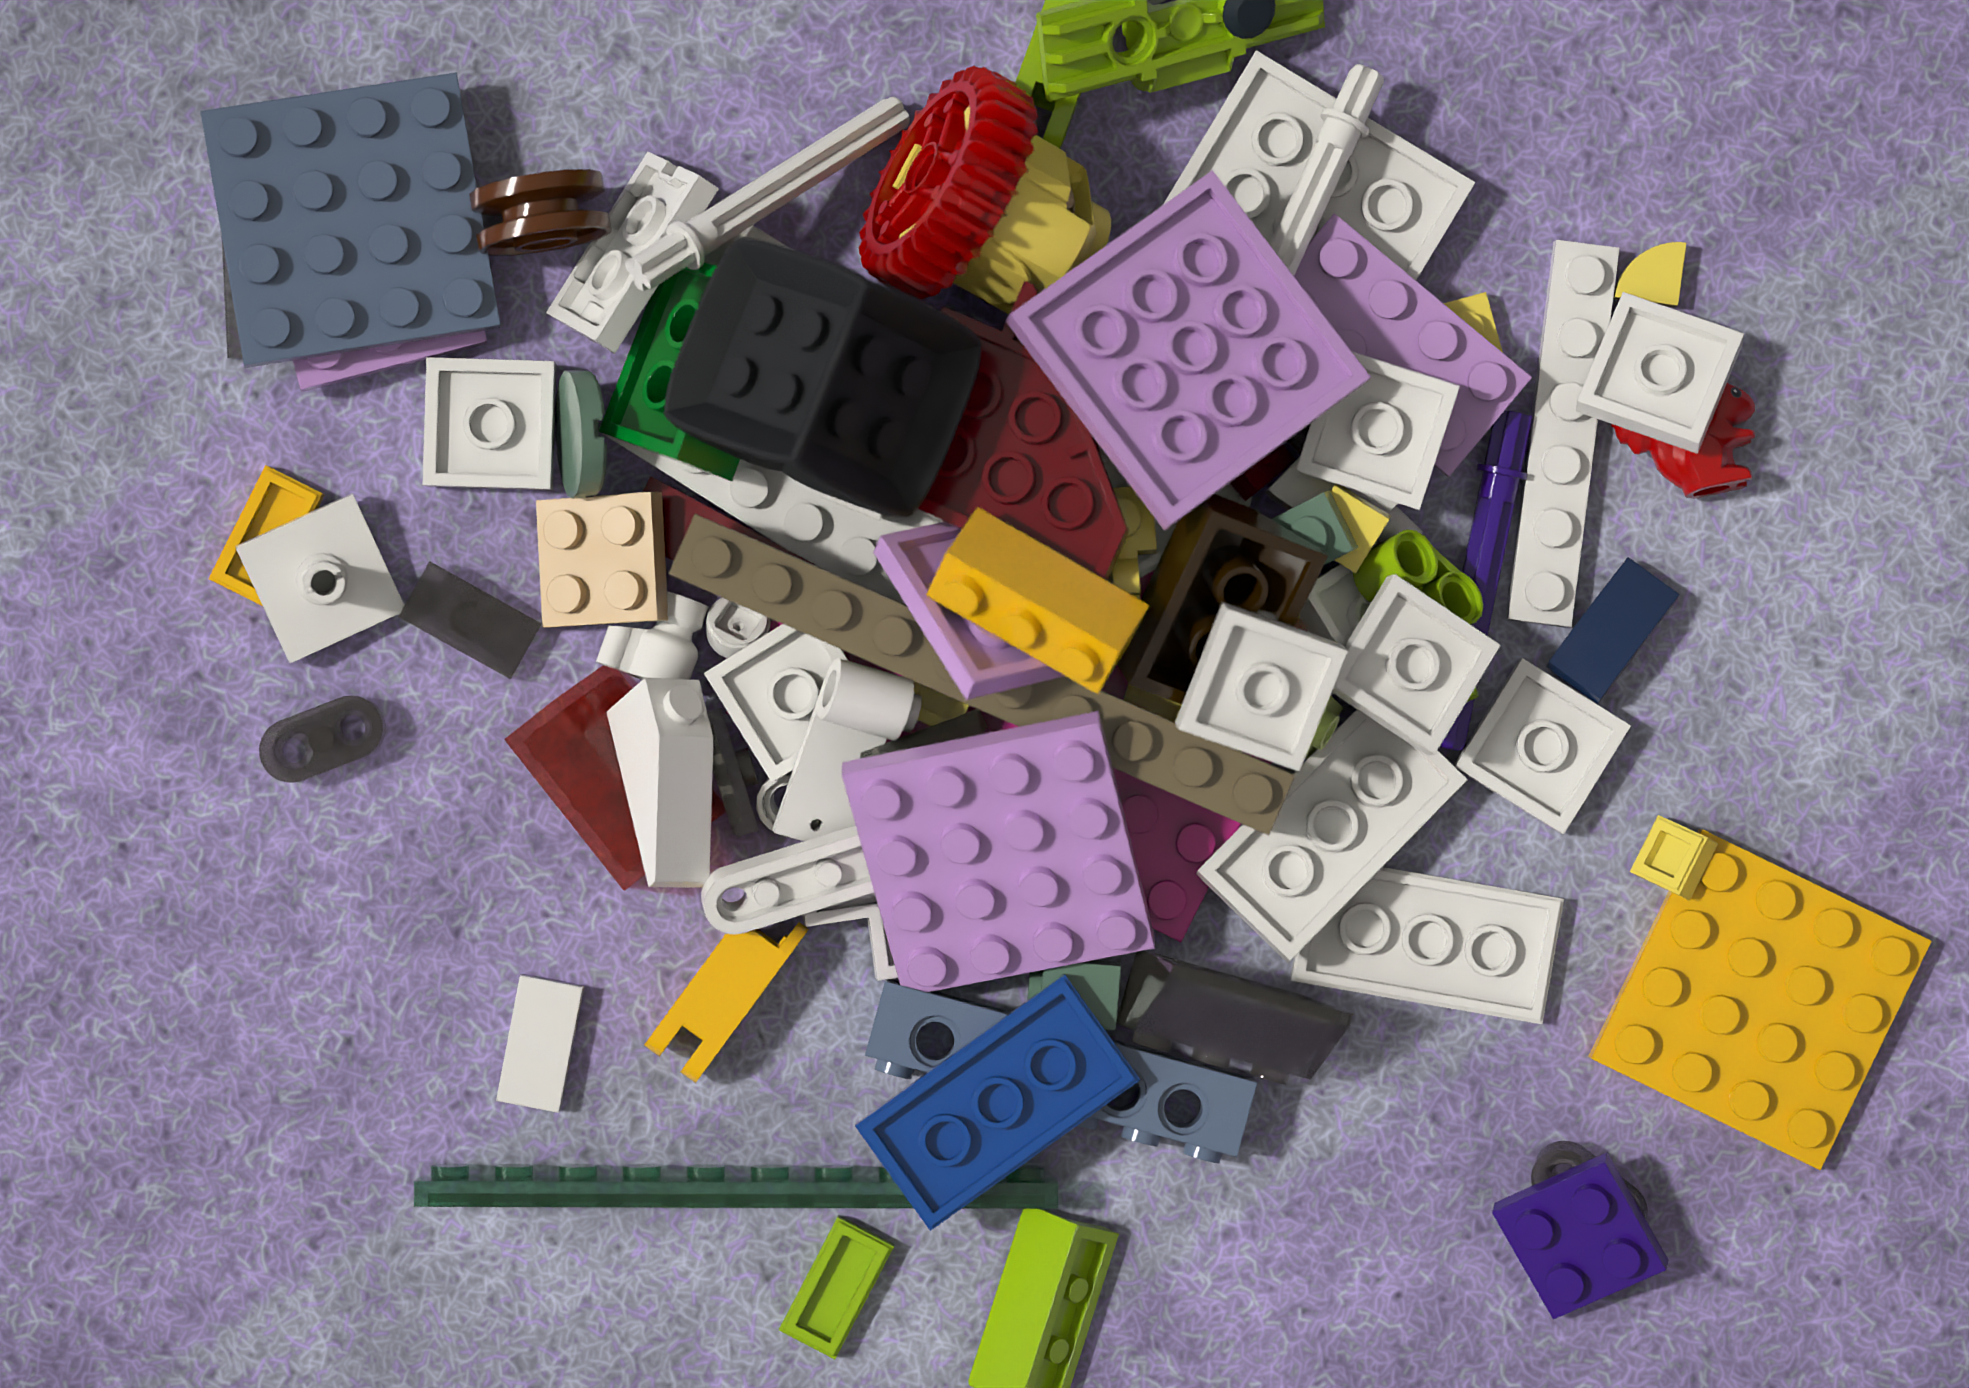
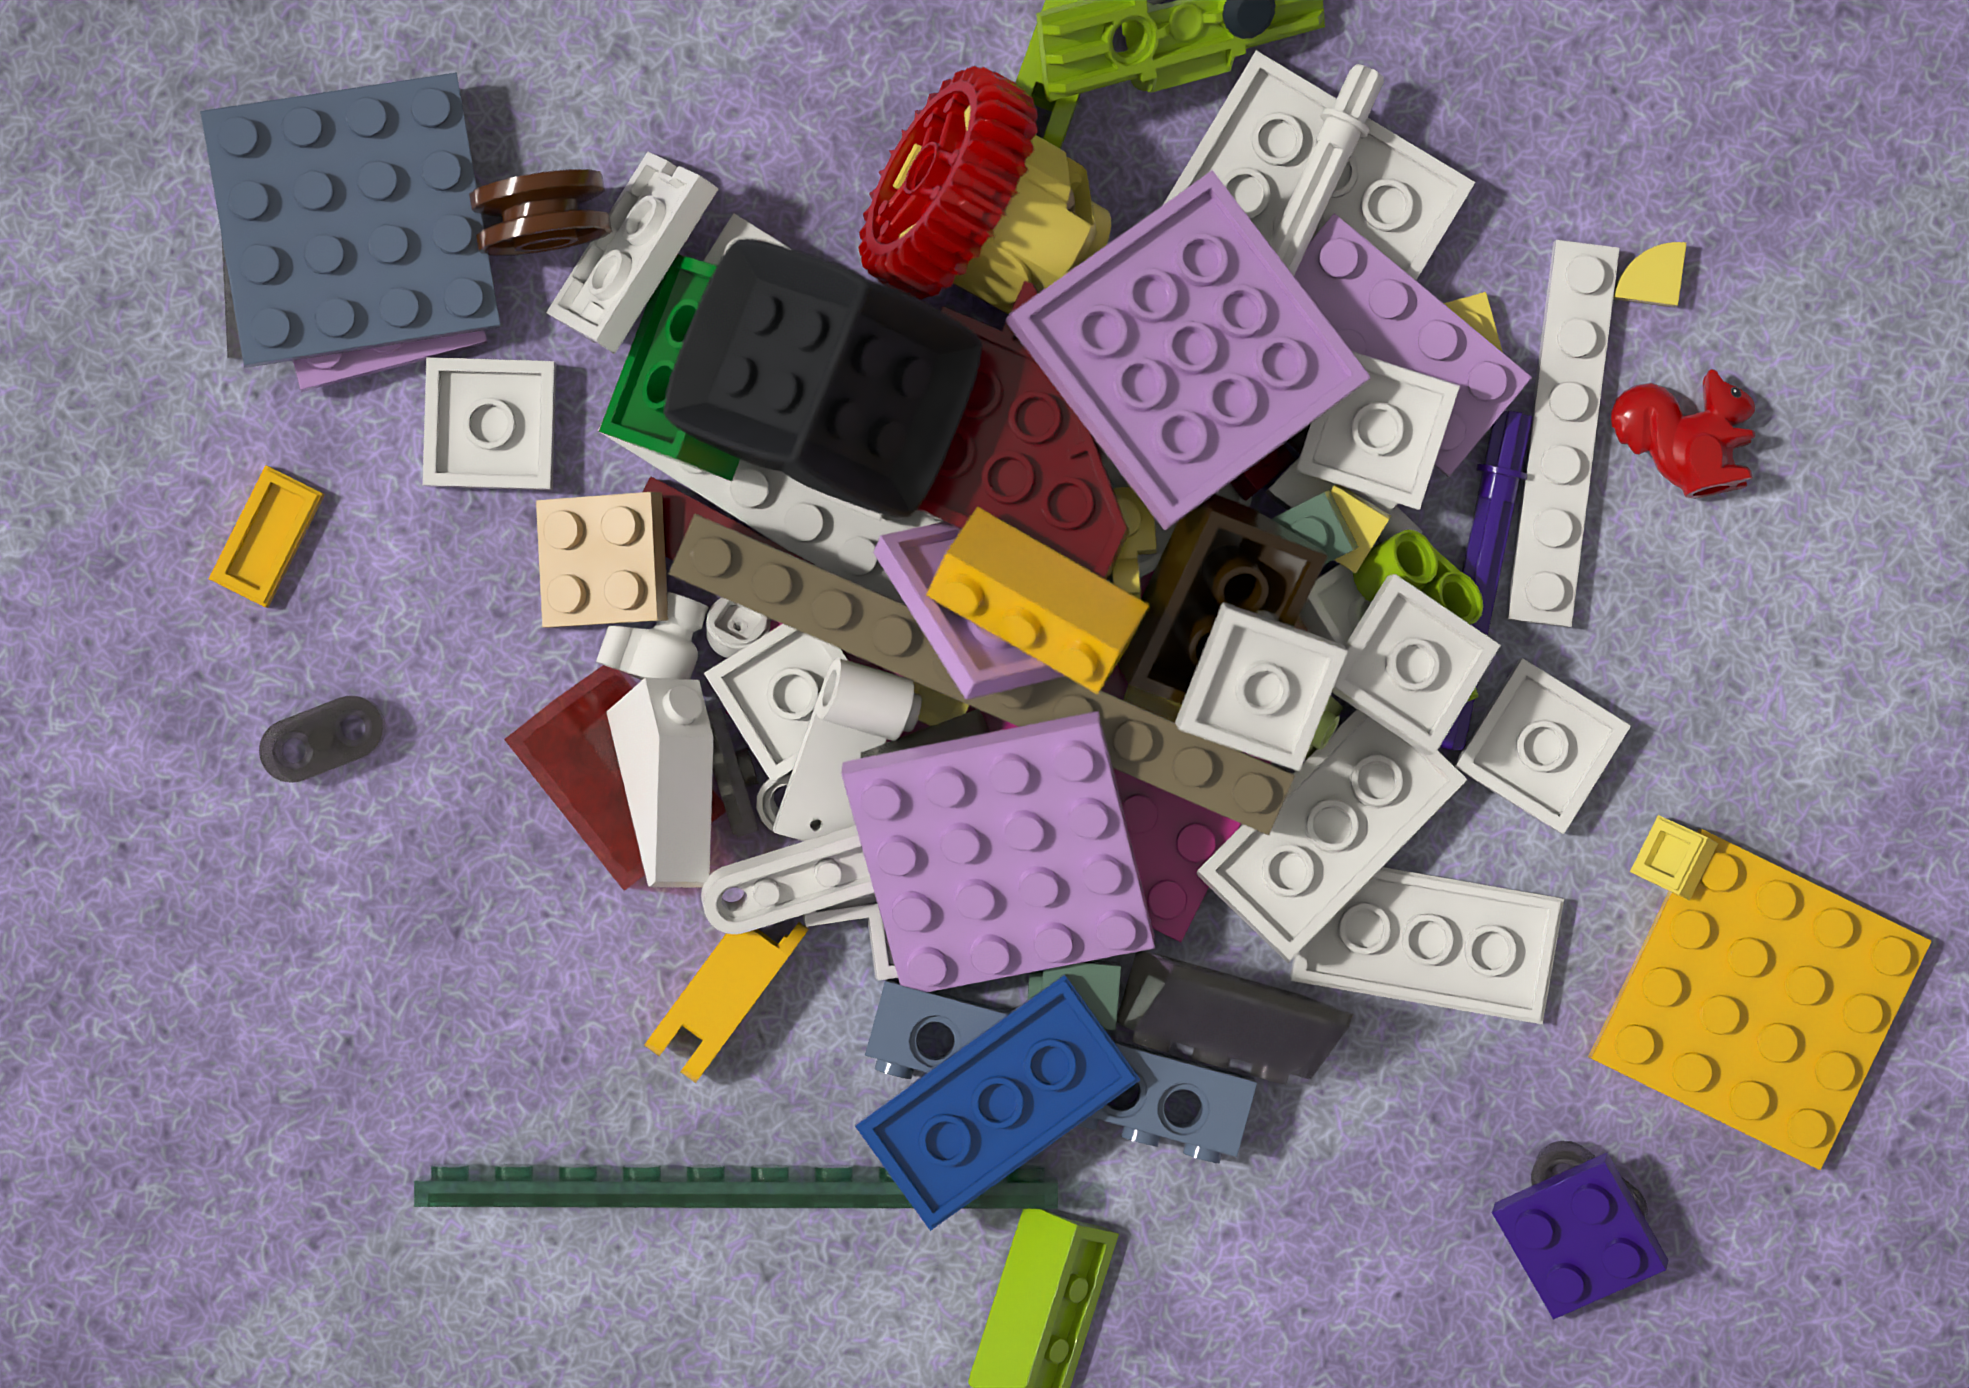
white tile [235,493,407,663] -> none
clear smoke plate [398,561,542,679] -> none
white tile [496,974,584,1113] -> none
sand green tile [555,370,607,499] -> none
white axle [625,97,910,291] -> none
lime tile [779,1215,894,1360] -> none
dark blue slope [1546,557,1680,704] -> none
white plate [1576,292,1744,454] -> none

